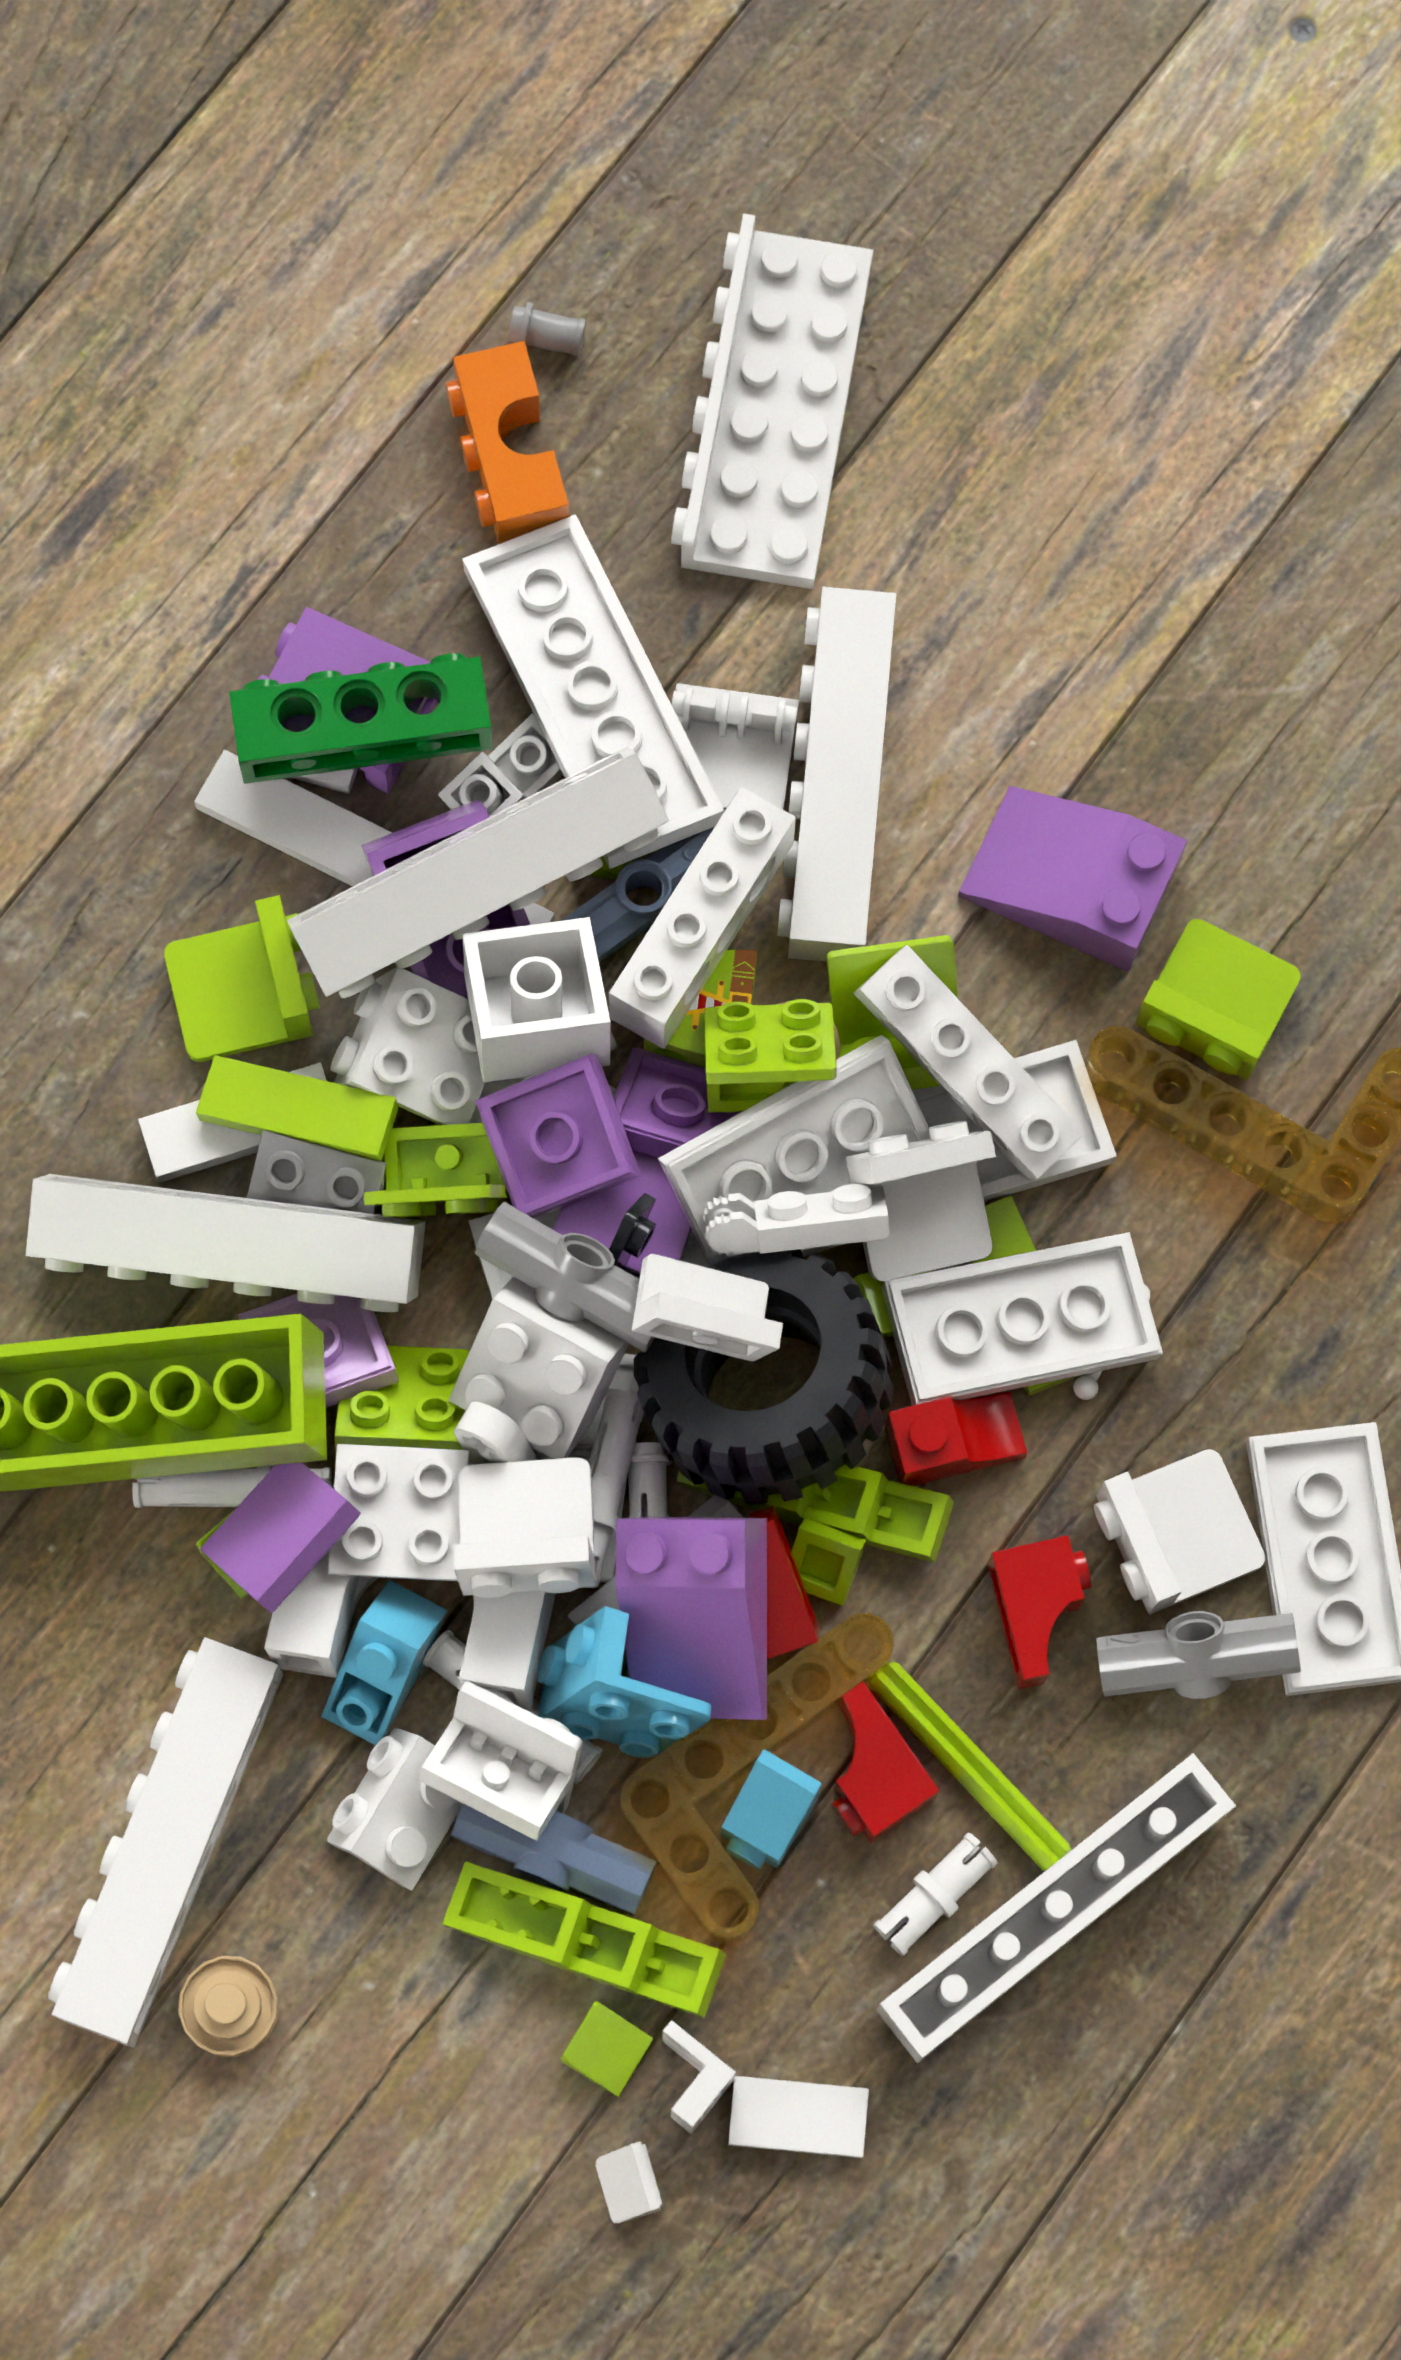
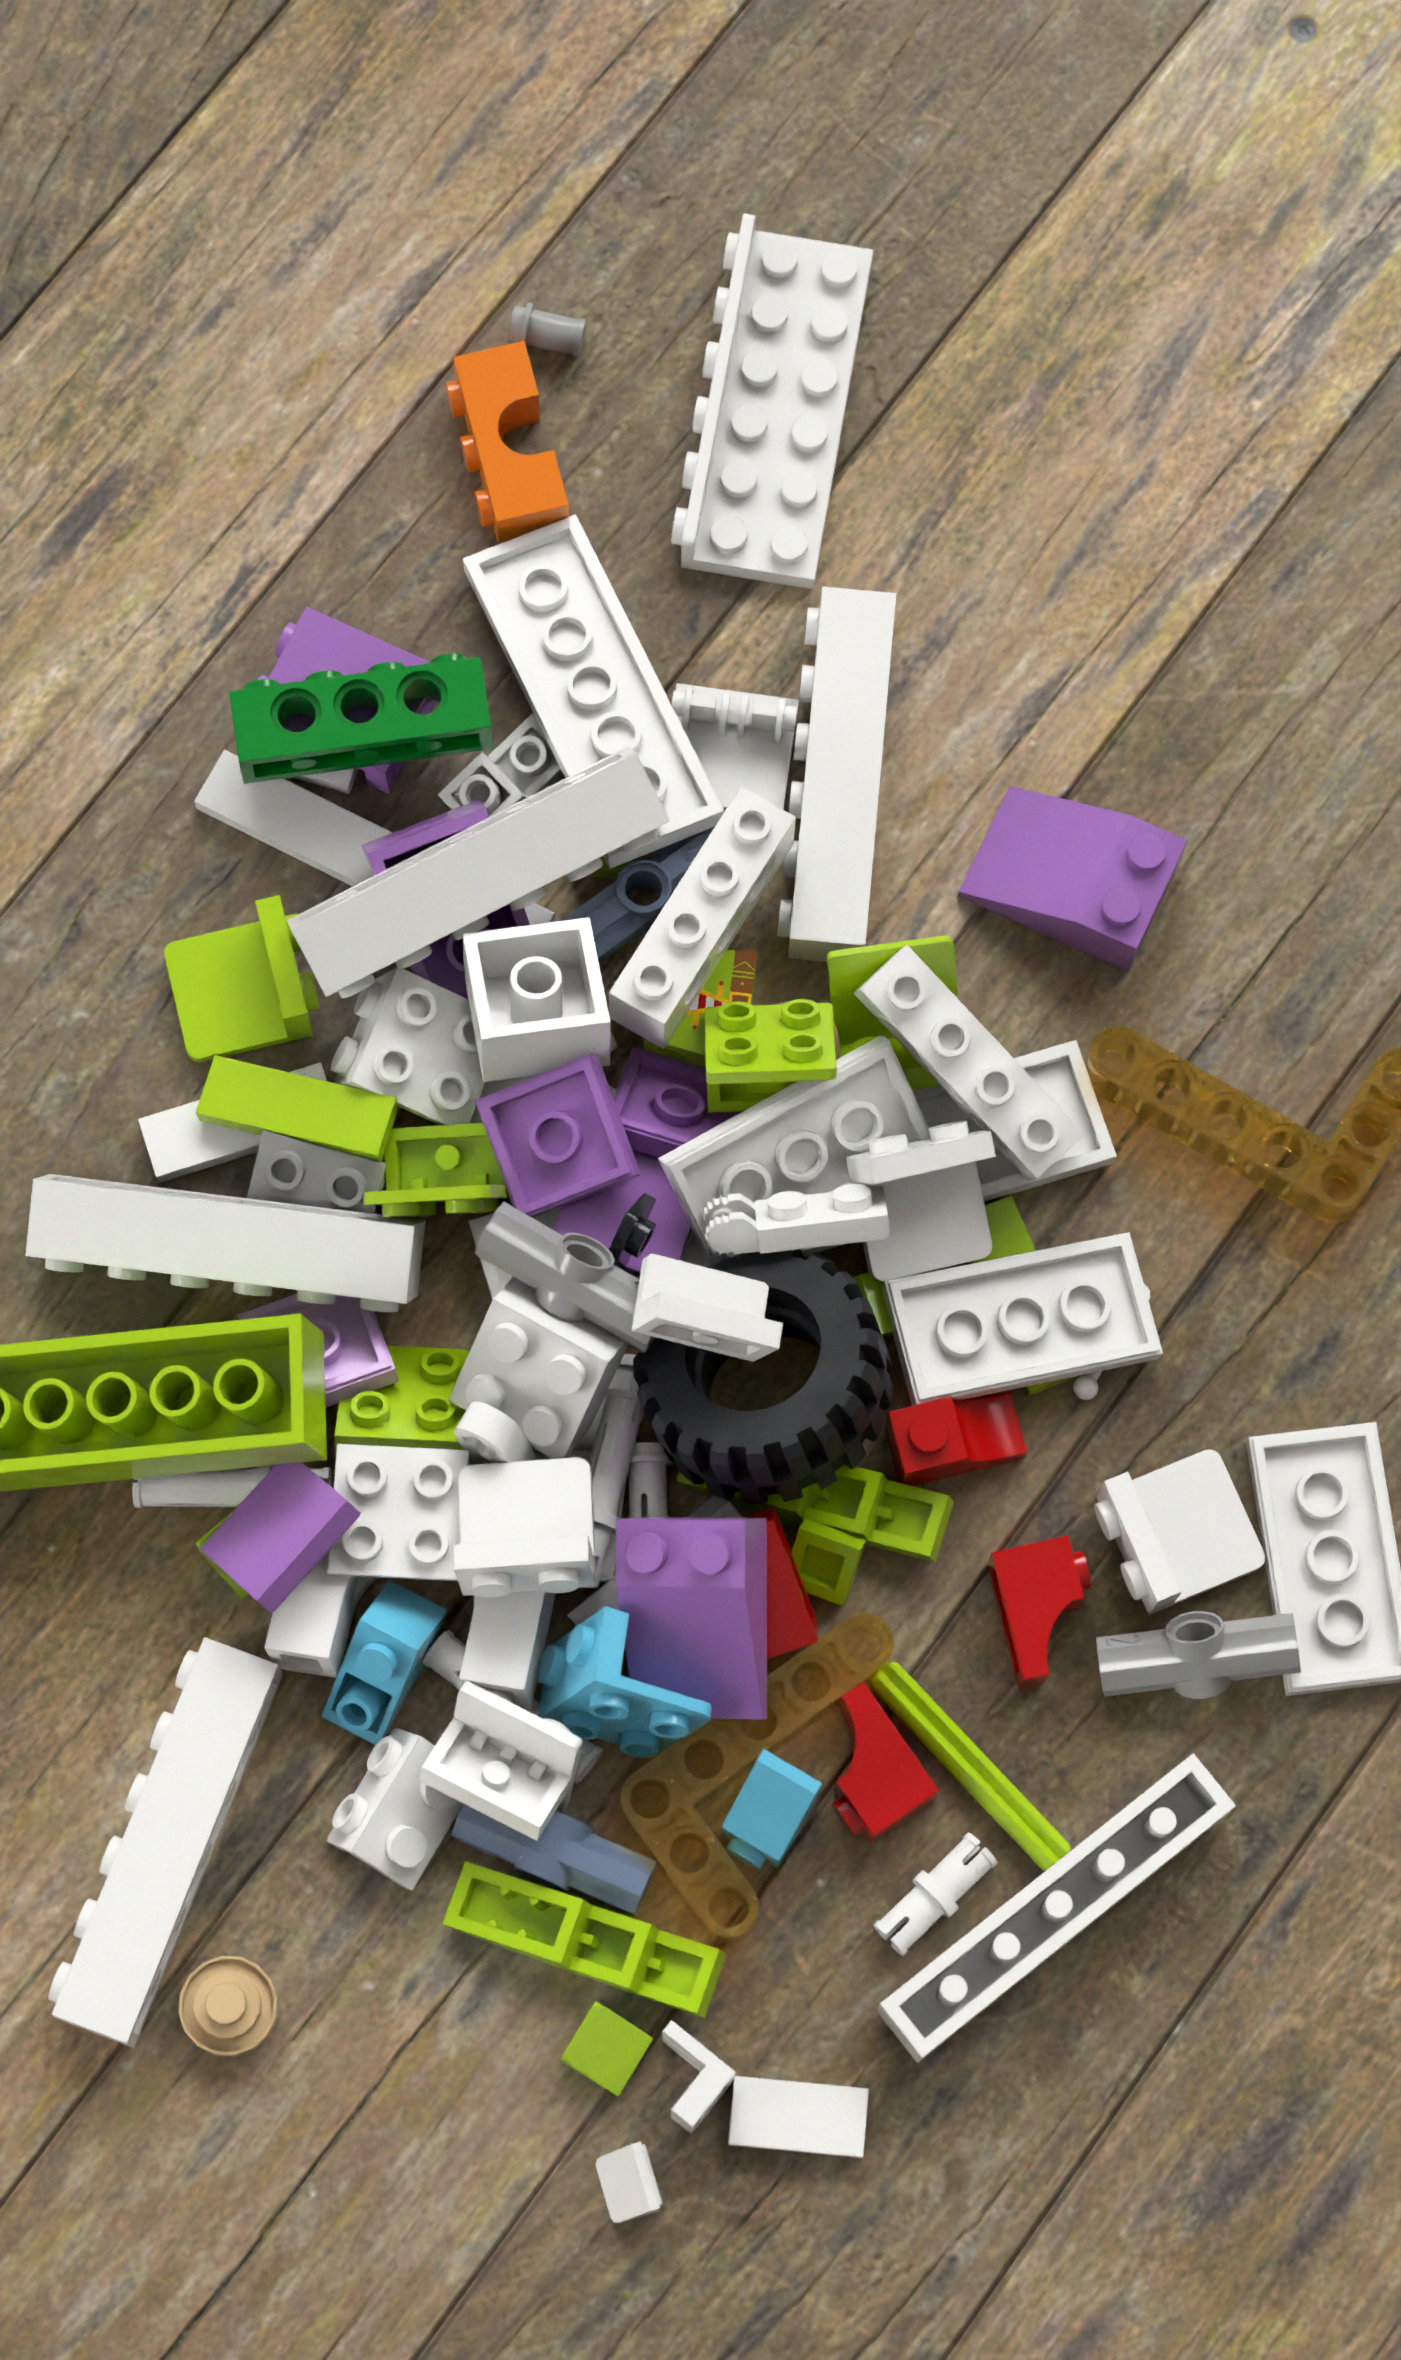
lime bracket [1135,919,1301,1081] -> none

